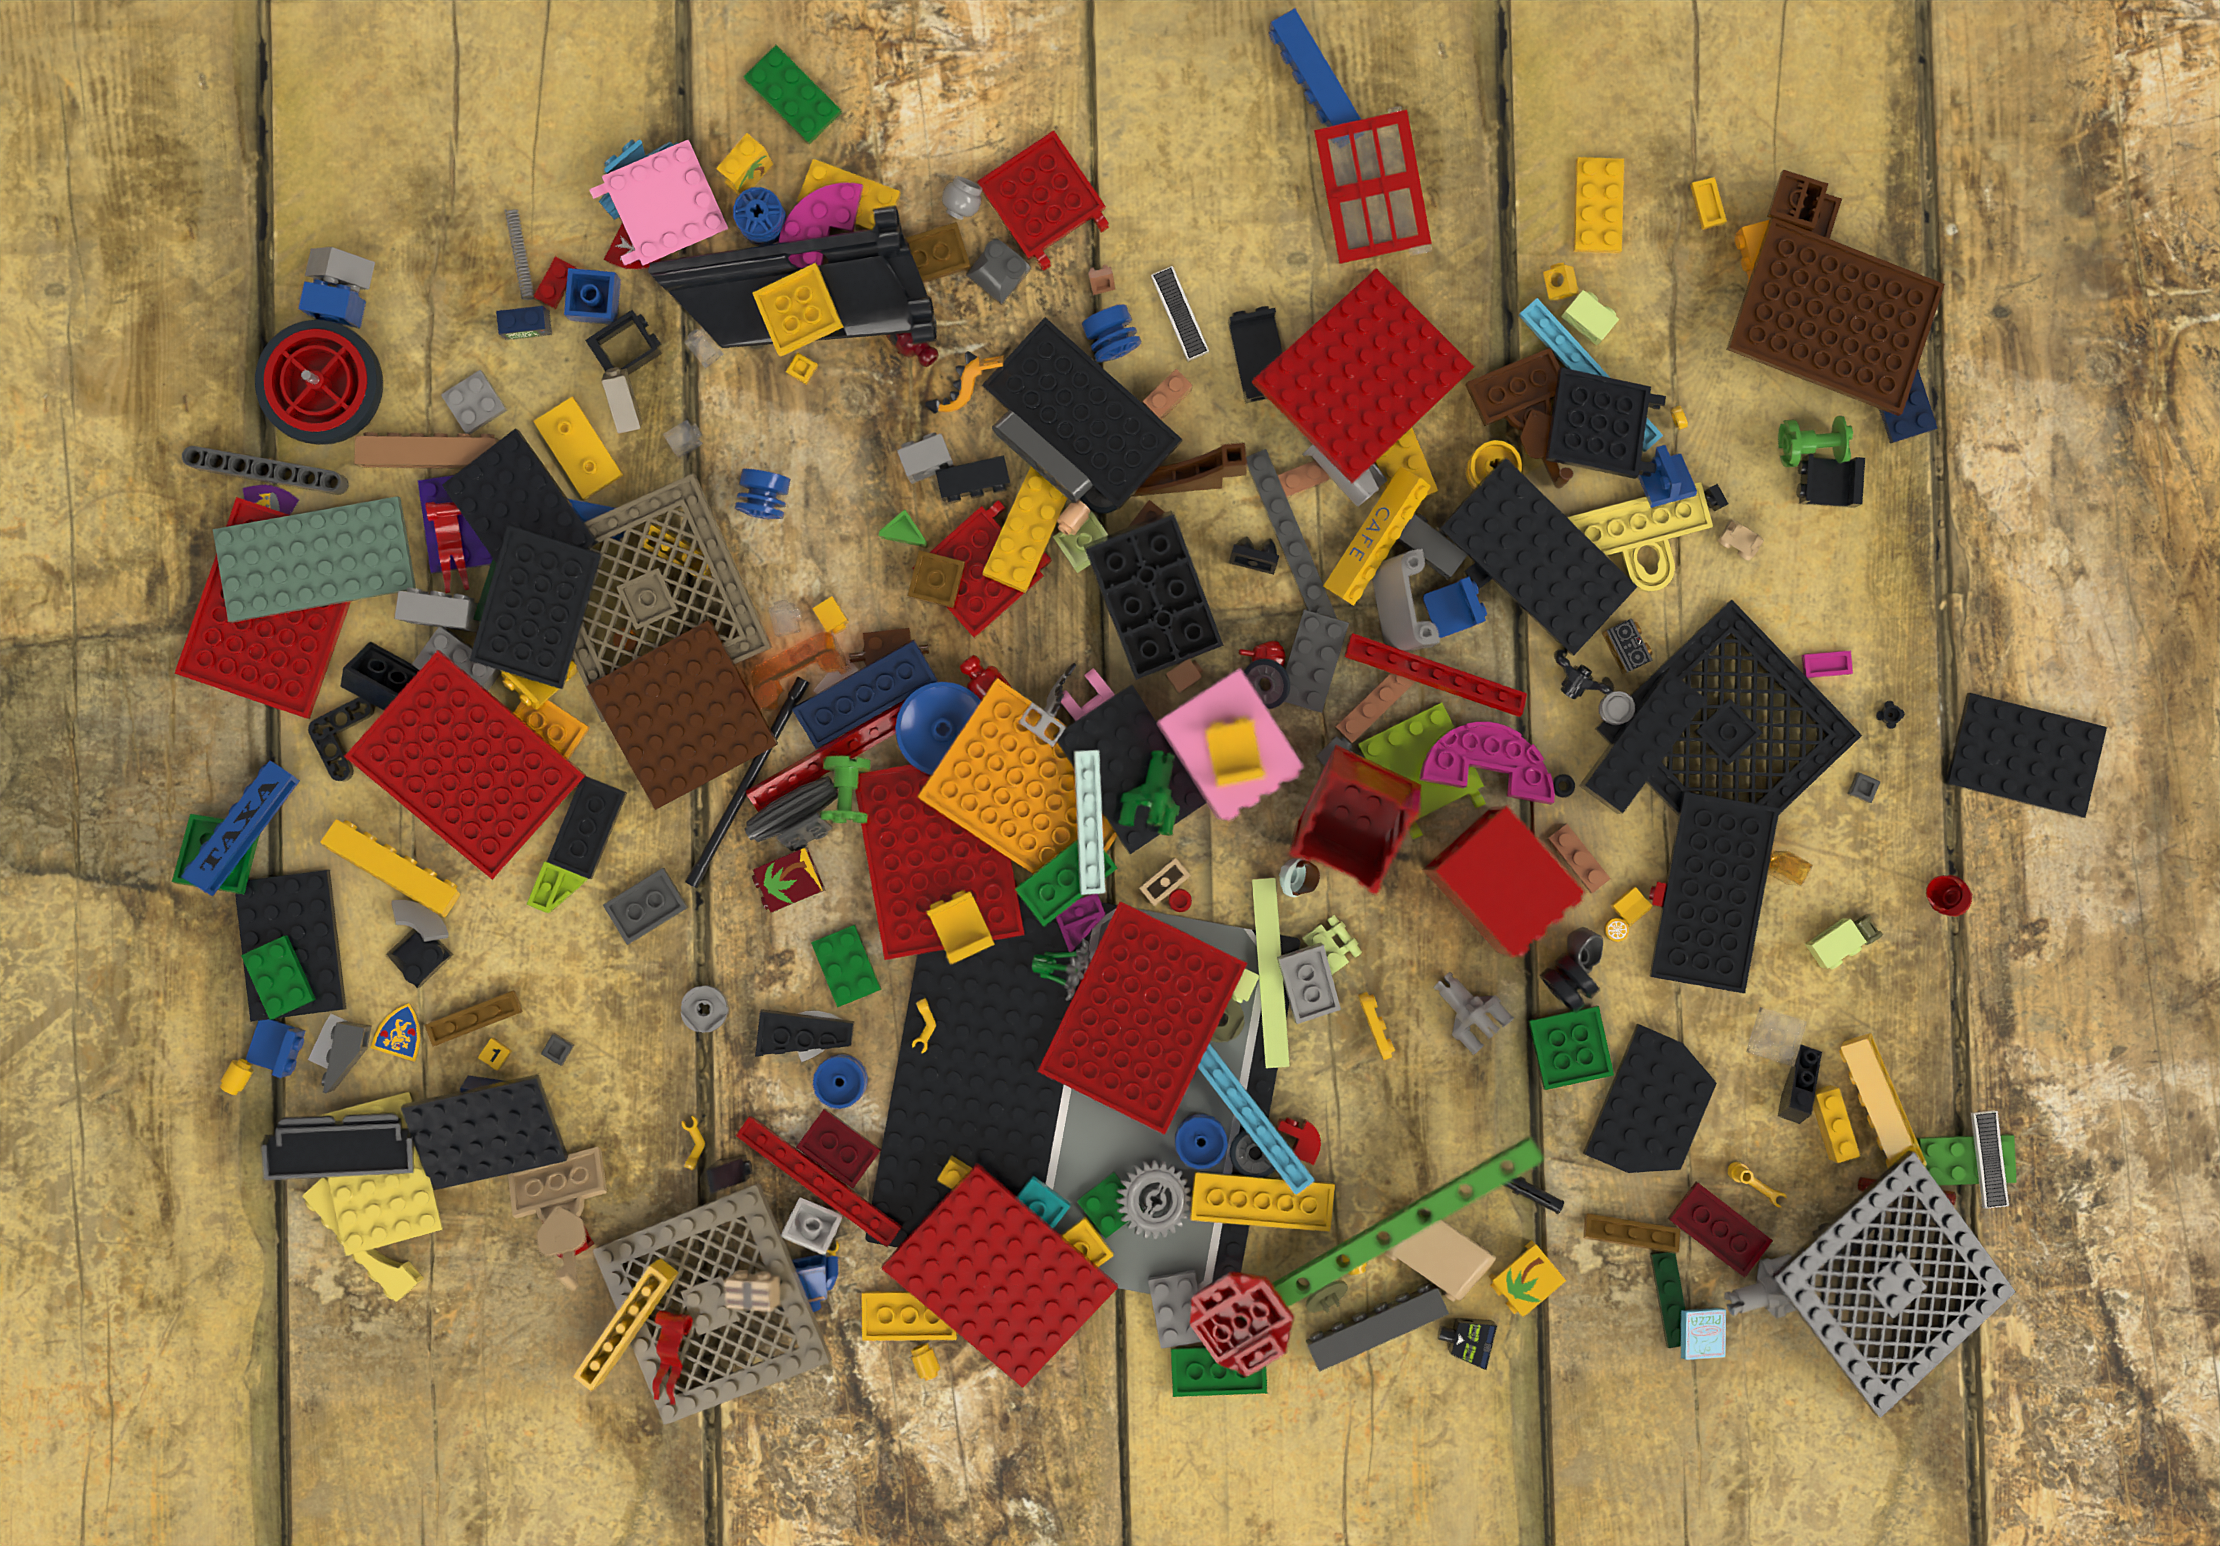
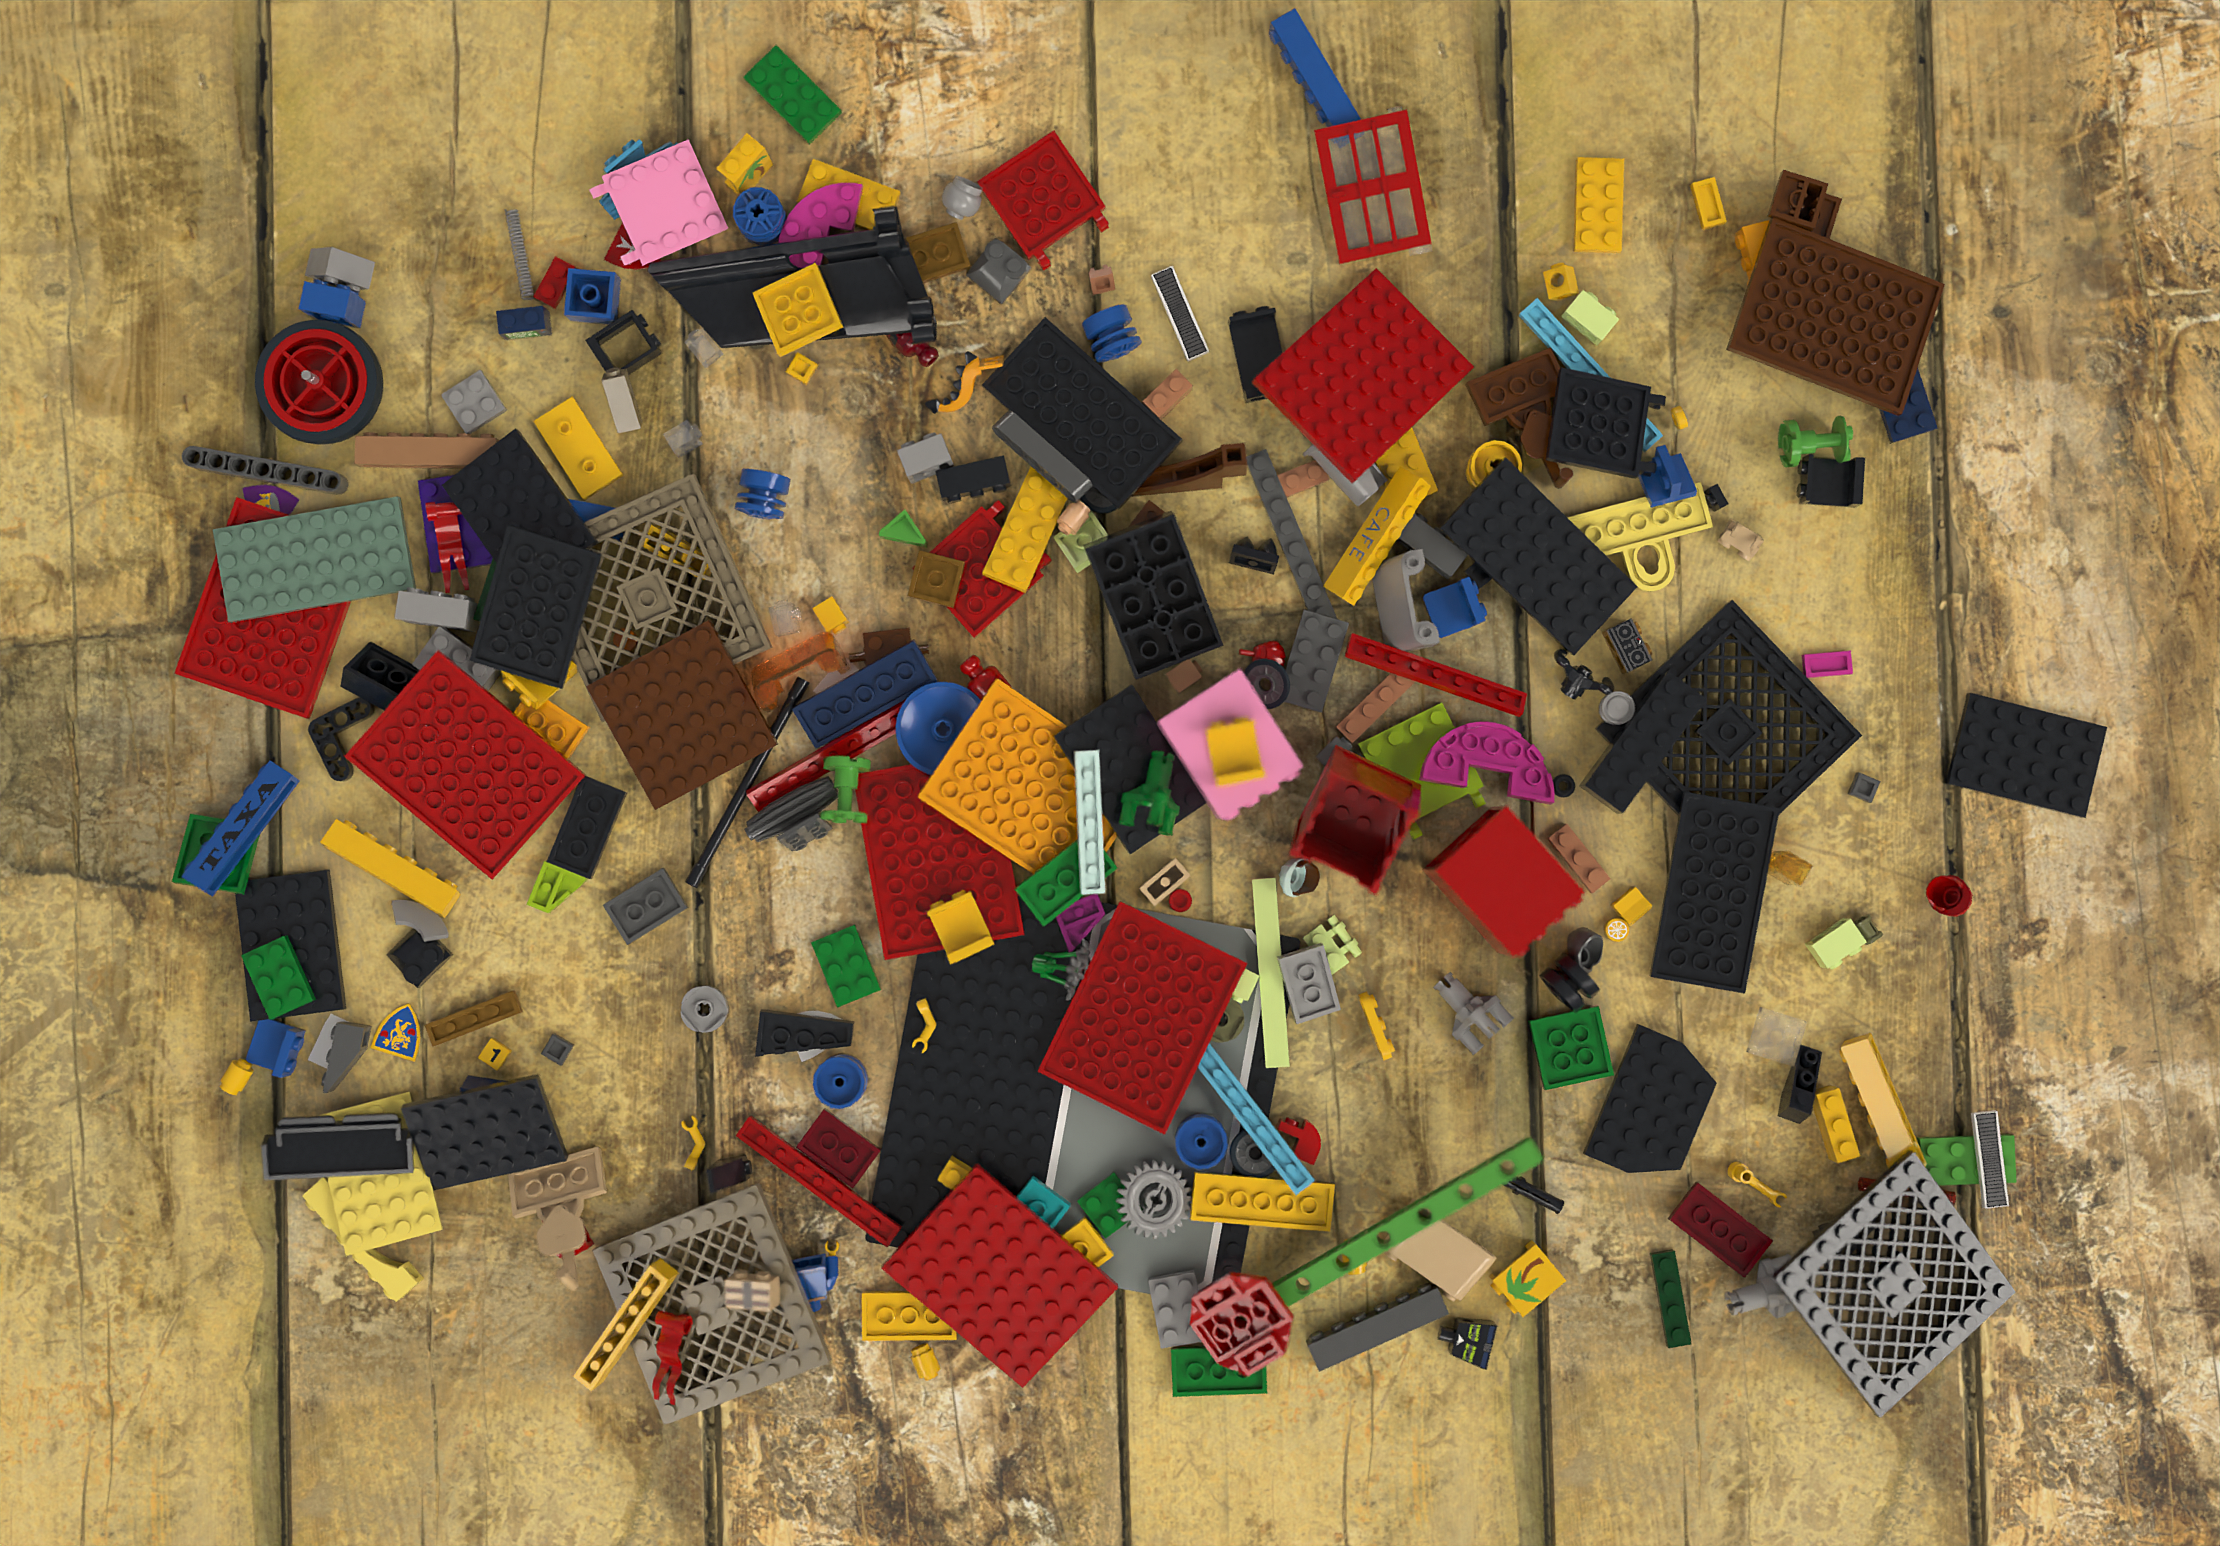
dark red panel [752,847,826,913] -> none
white slope [781,1197,843,1255] -> none
light grey piece [1019,663,1076,747] -> none
bright pink connector [1061,668,1115,721] -> none
olive piece [1305,1280,1348,1313] -> none
pearl gold plate [1583,1213,1681,1254] -> none
red plate [1649,882,1667,907] -> none
medium azure tile [1681,1308,1726,1360] -> none
black plate [1876,701,1905,729] -> none

